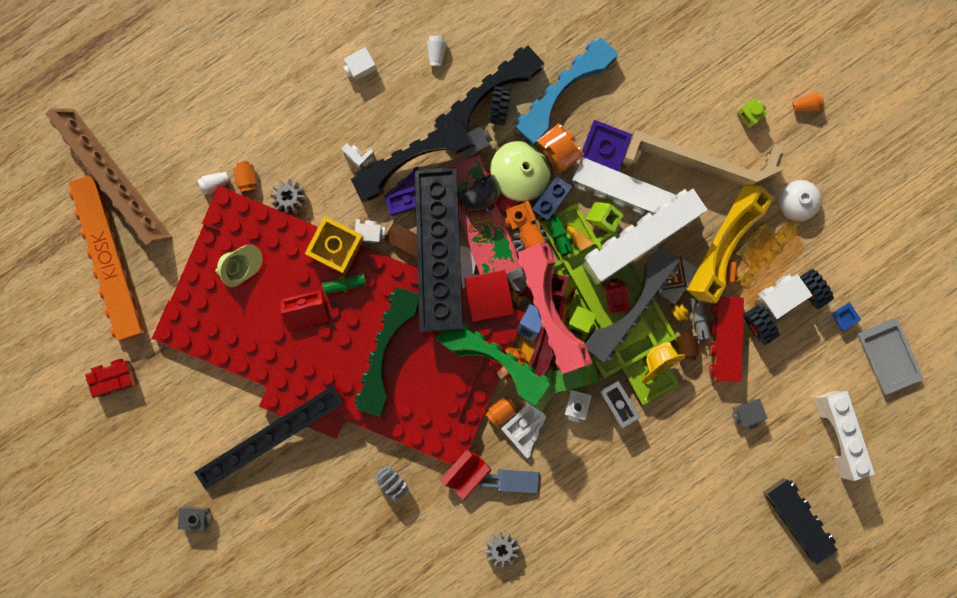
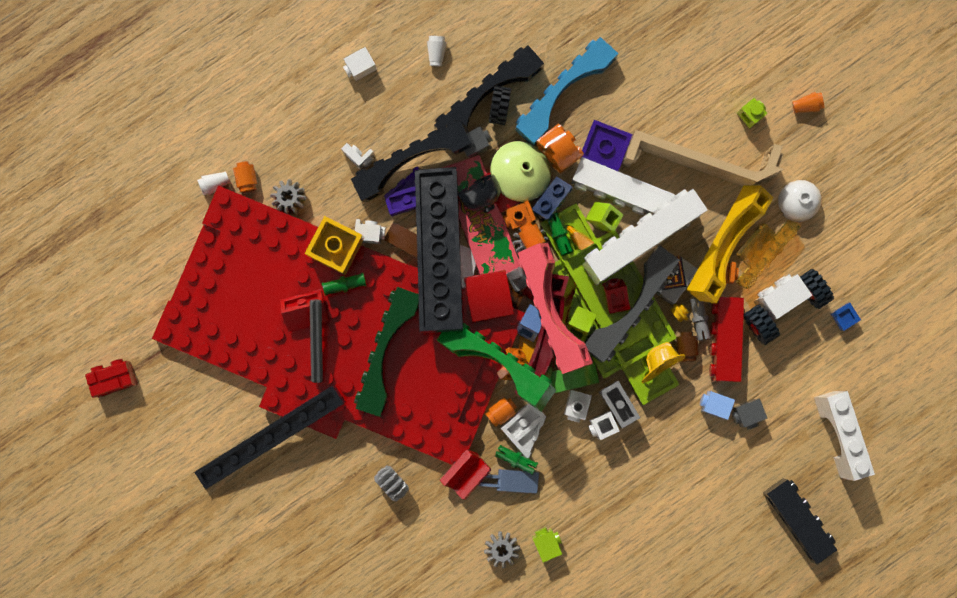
medium nougat plate [45,108,172,245] -> none
orange brick [68,175,146,341] -> none
dark grey brick [178,506,212,531] -> none
yellowish green piece [215,245,263,287] -> none
light grey piece [858,318,924,395] -> none
none -> dark grey axle [310,299,323,383]
none -> green pin [495,445,538,475]
none -> lime brick [532,527,562,562]
none -> white brick [588,411,619,440]
none -> light blue brick [700,391,735,420]

